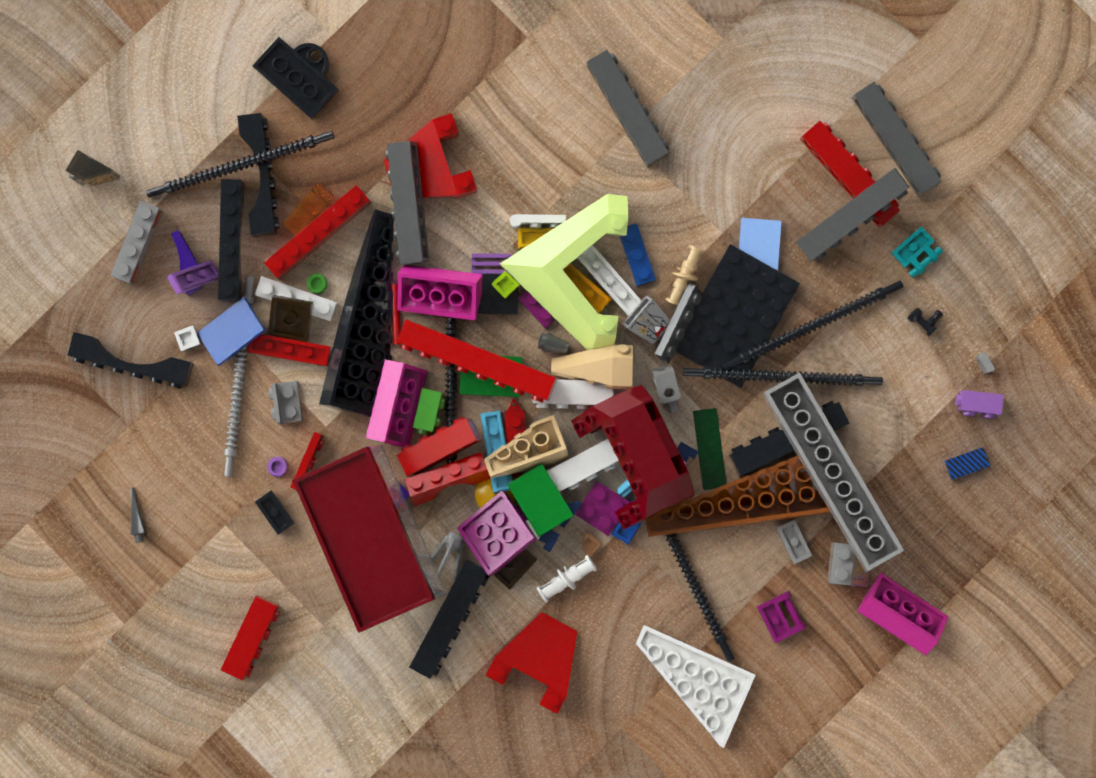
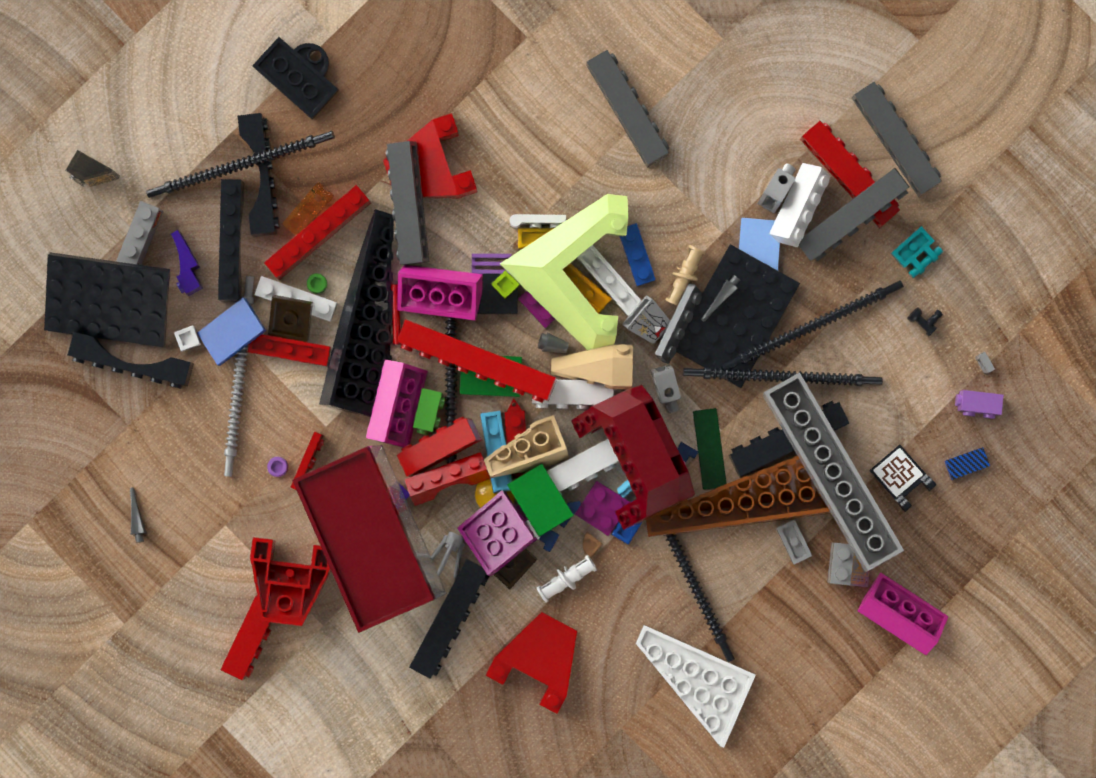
medium lavender tile [167,260,219,294] -> none
black plate [255,490,295,535] -> none
light grey bracket [269,381,303,424] -> none
magenta plate [756,591,807,643] -> none
none -> black plate [44,252,170,347]
none -> red wedge [250,537,332,626]
none -> dark grey piece [701,275,740,322]
none -> light grey torso [757,164,796,213]
none -> white brick [769,163,831,247]
none -> flag [869,445,936,512]

